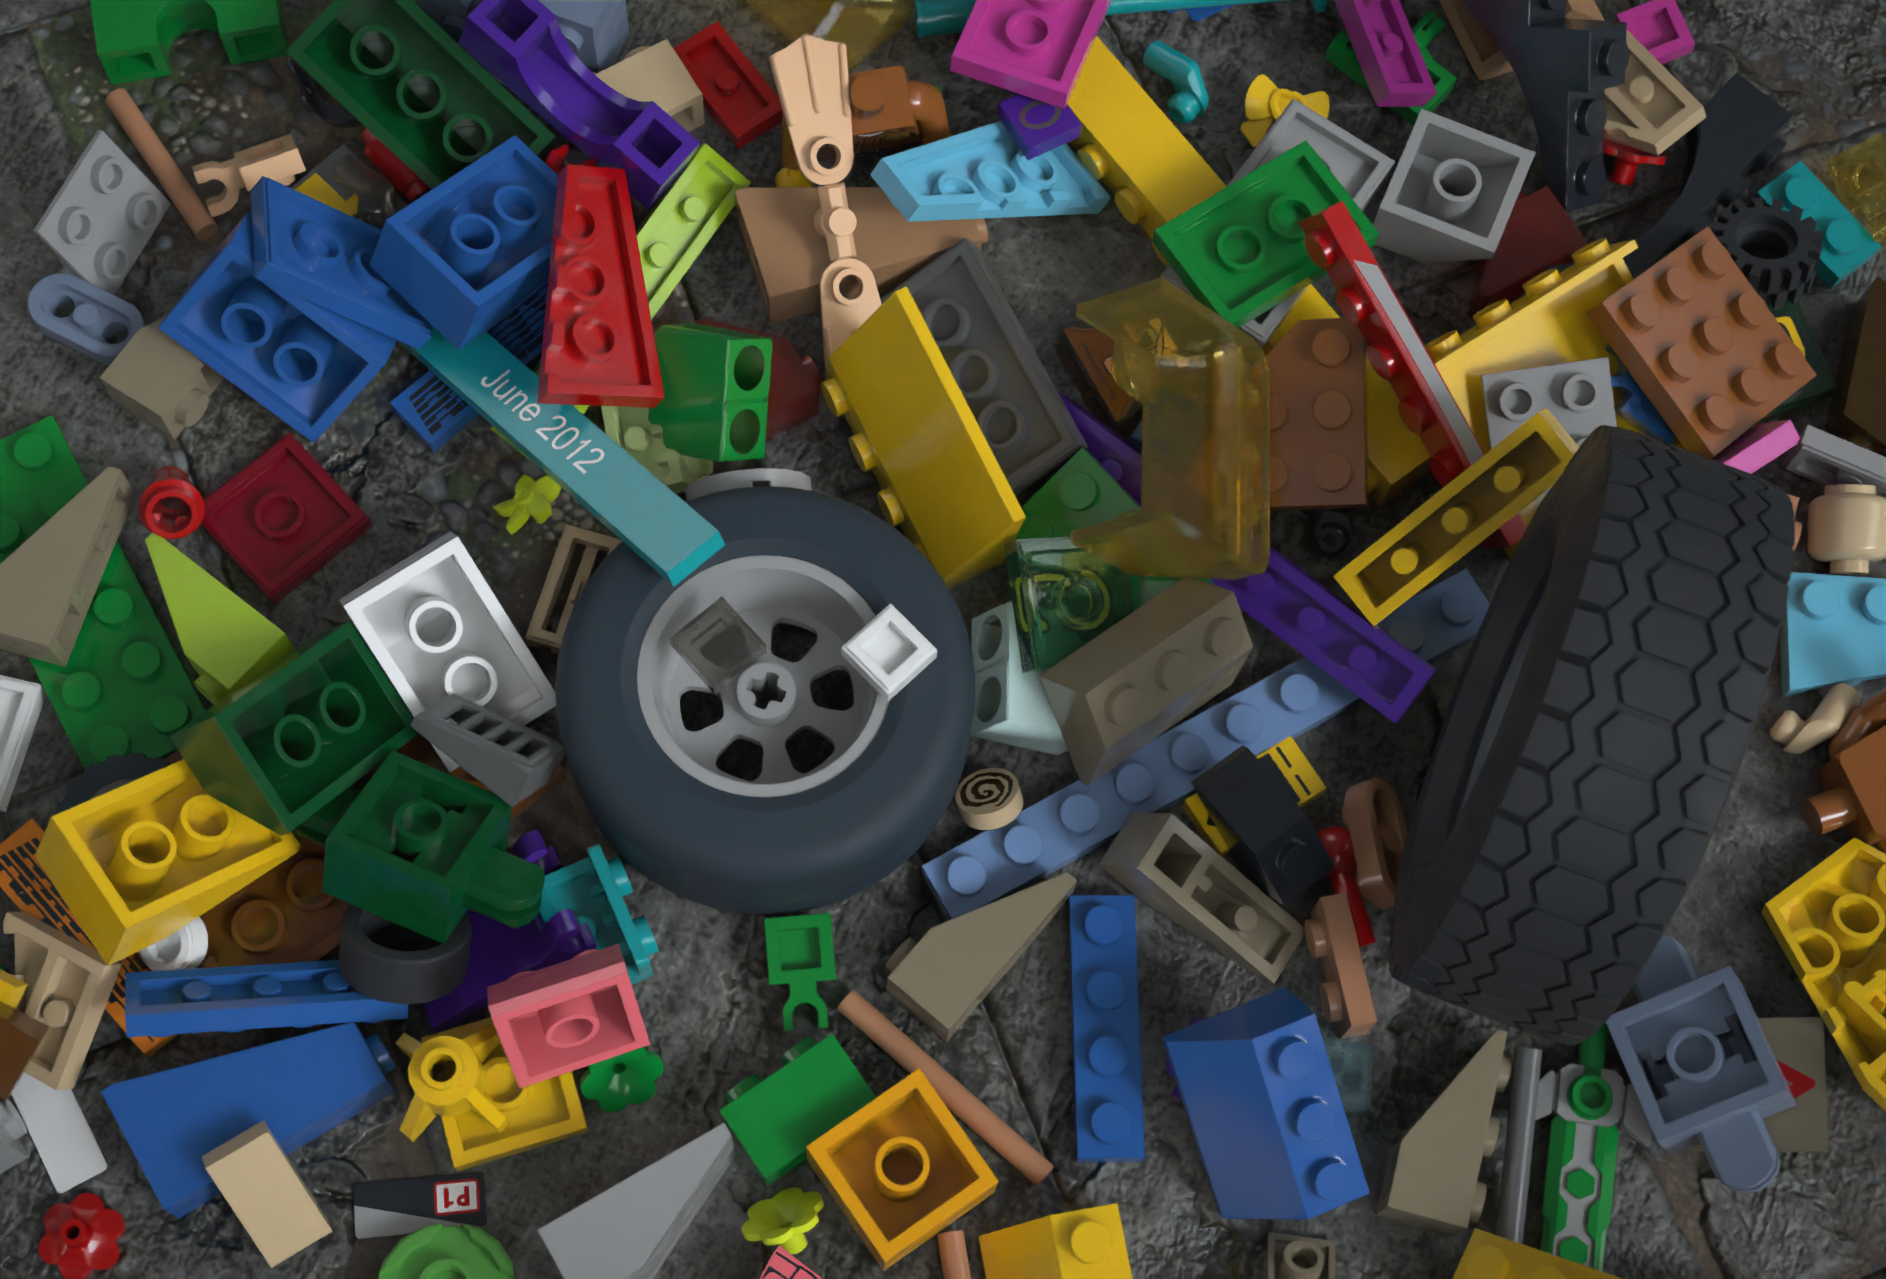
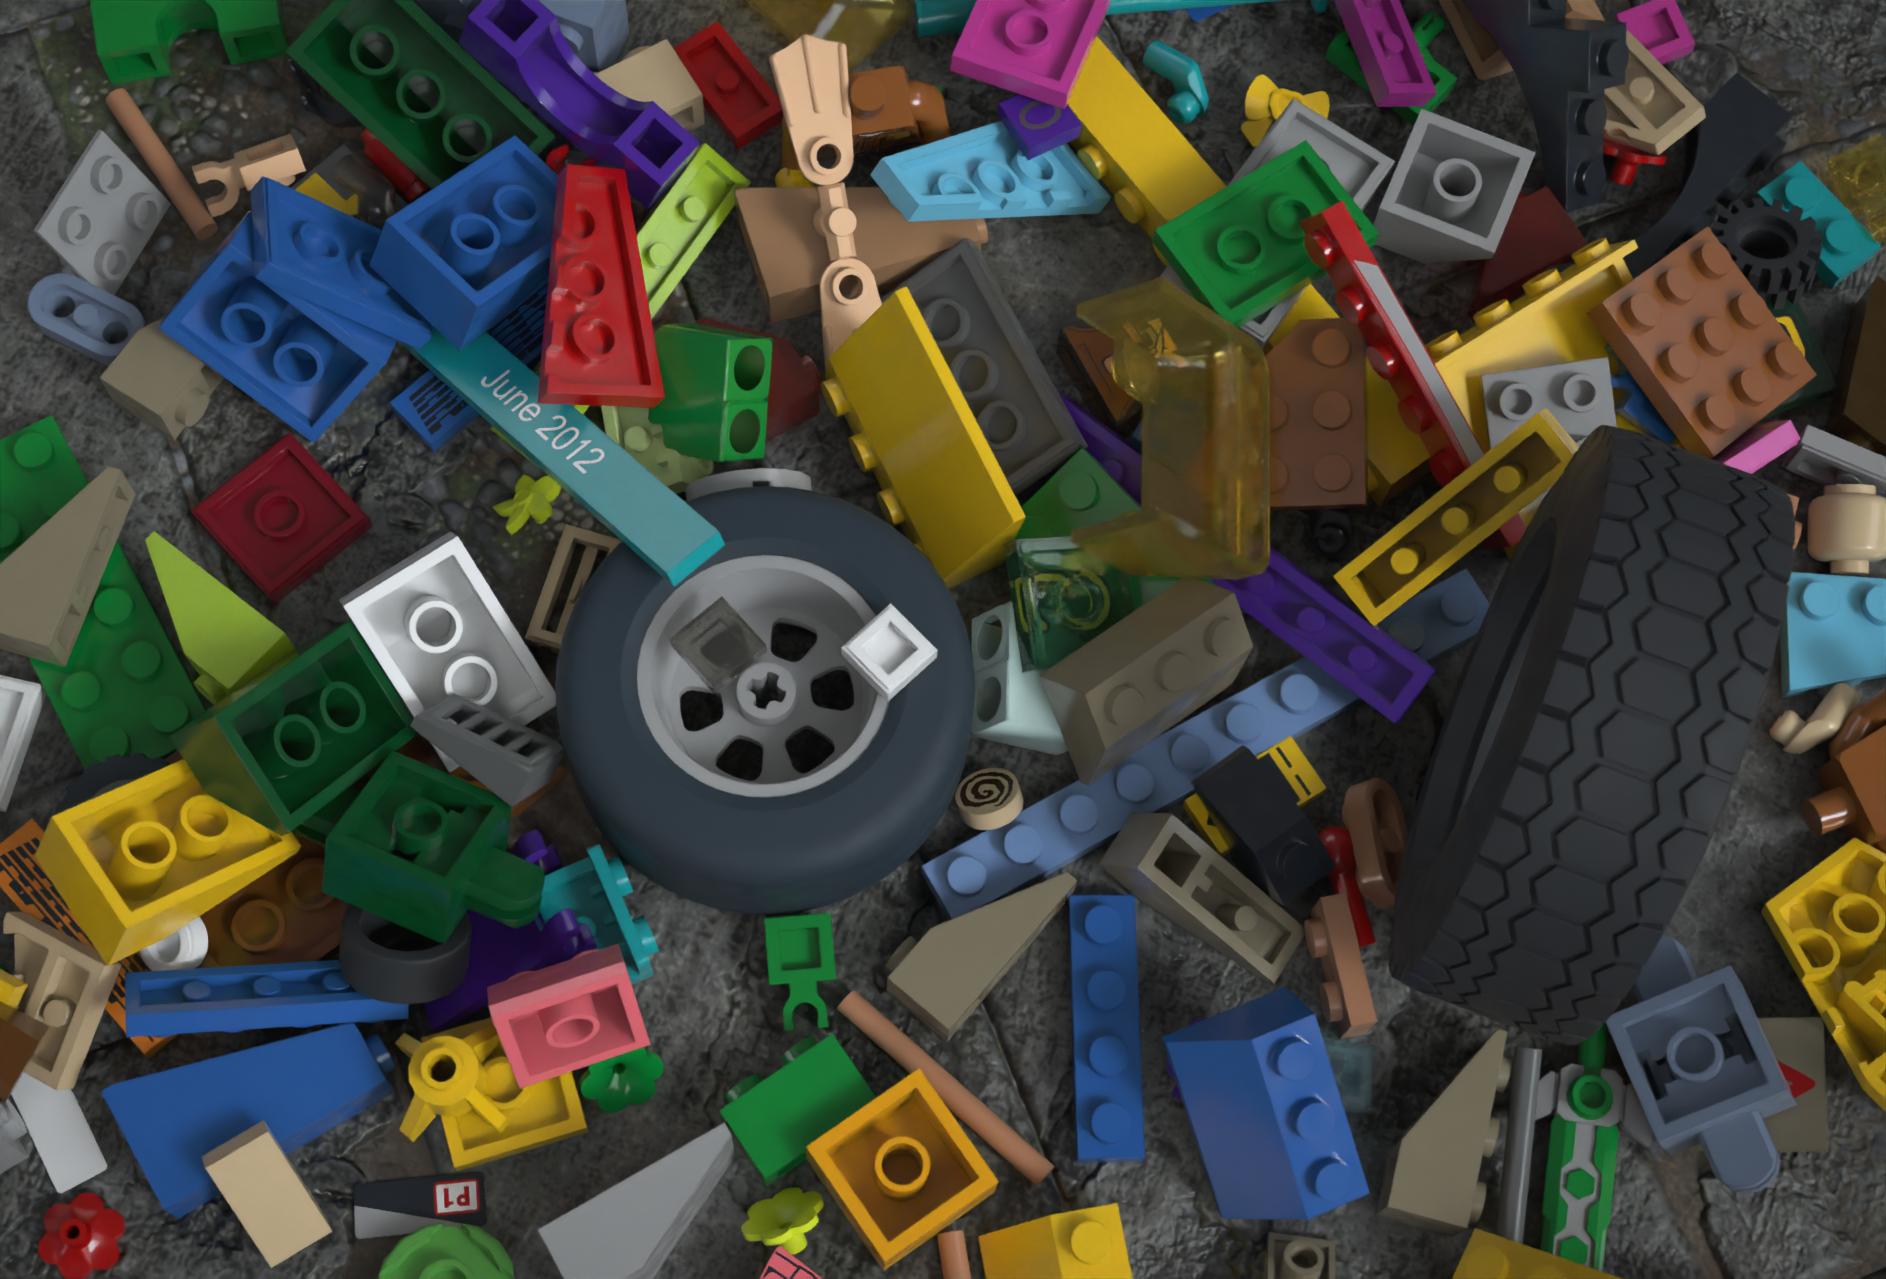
red cone [138,466,205,539] -> none

